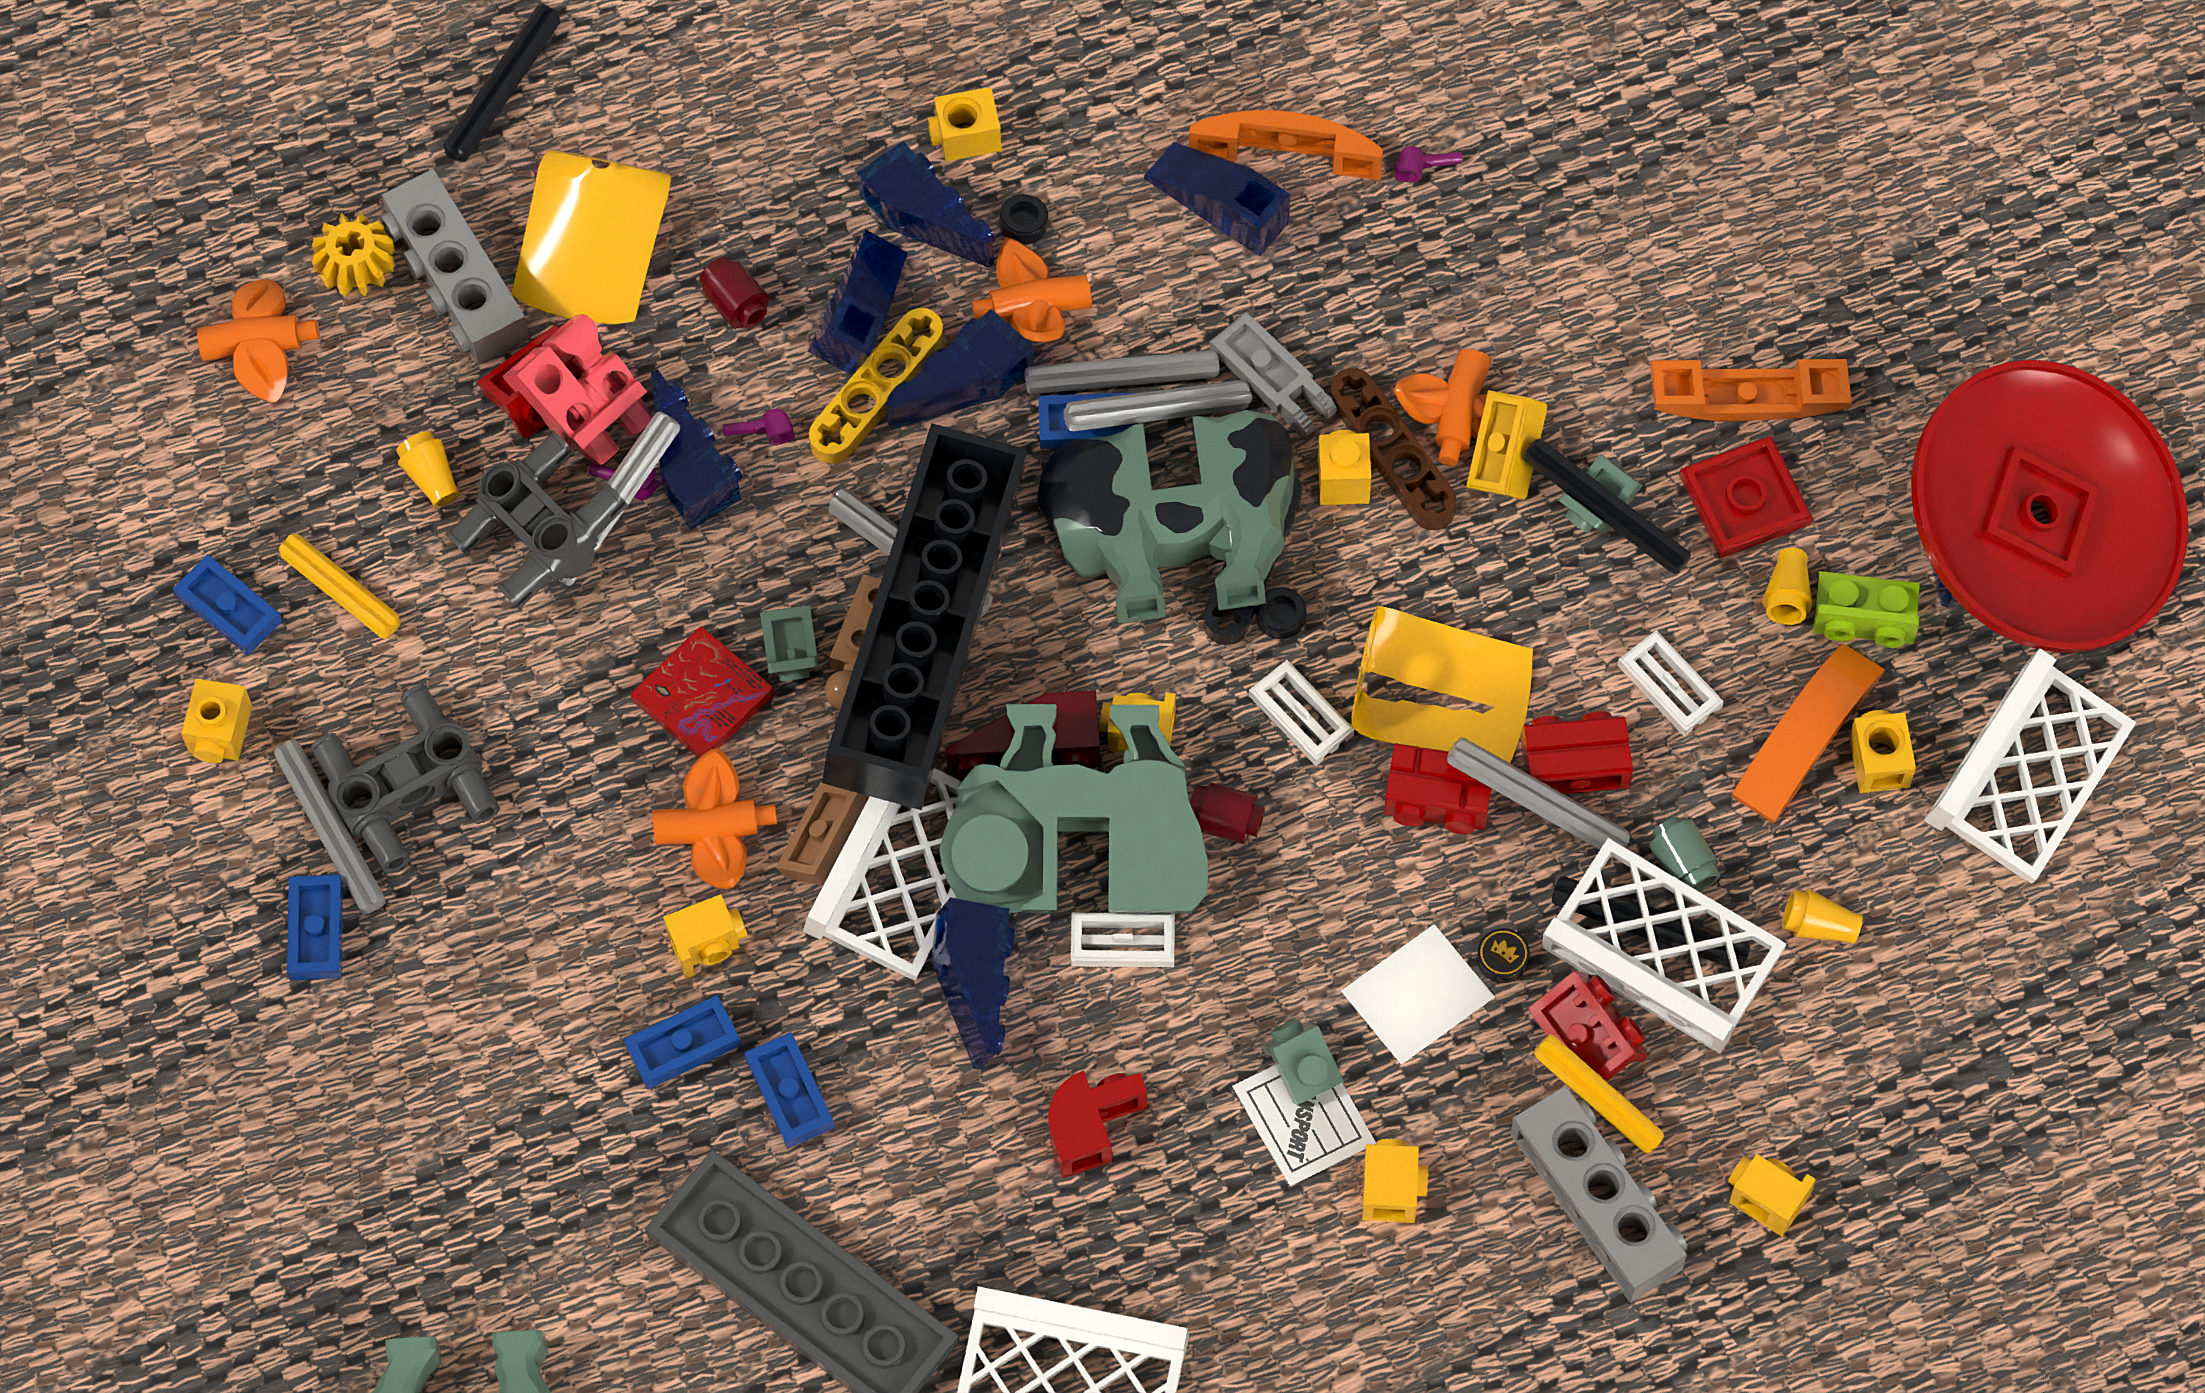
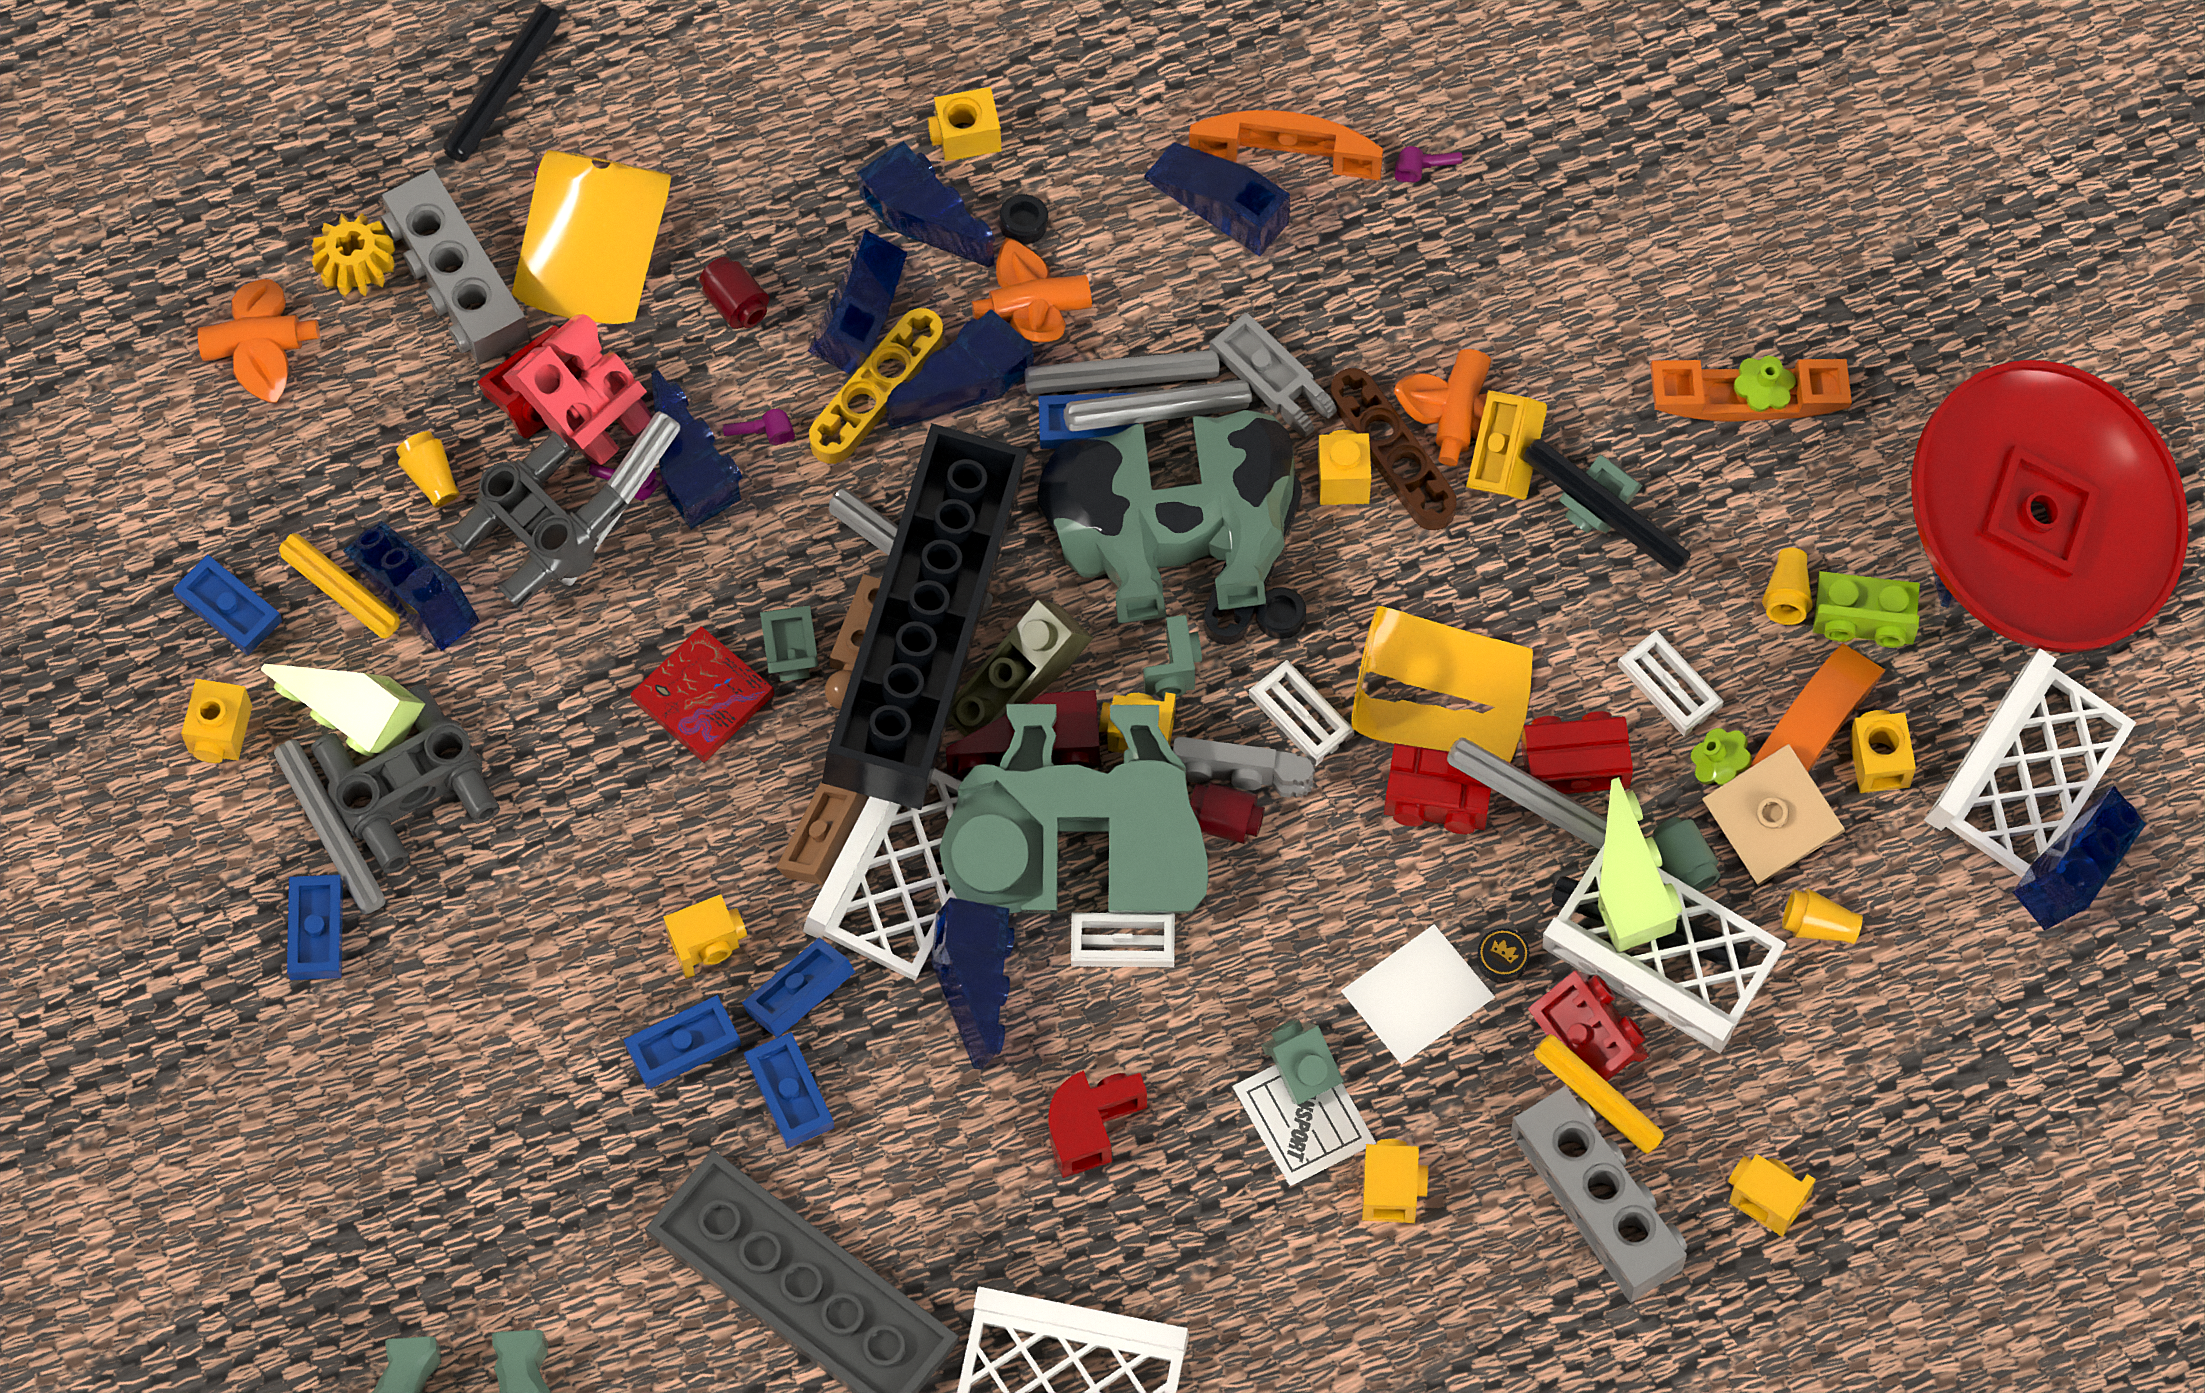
orange plant [652,748,777,889] -> none
red tile [1679,435,1813,559] -> none
none -> yellowish green slope [261,664,425,757]
none -> clear blue slope [343,520,480,652]
none -> blue plate [742,937,855,1038]
none -> olive slope [949,600,1094,737]
none -> sand green bracket [1143,615,1202,699]
none -> light grey hinge [1173,736,1315,798]
none -> yellowish green slope [1598,778,1682,953]
none -> lime plant [1691,728,1752,786]
none -> tan plate [1702,744,1845,886]
none -> lime plant [1734,355,1796,412]
none -> clear blue slope [2012,786,2146,931]

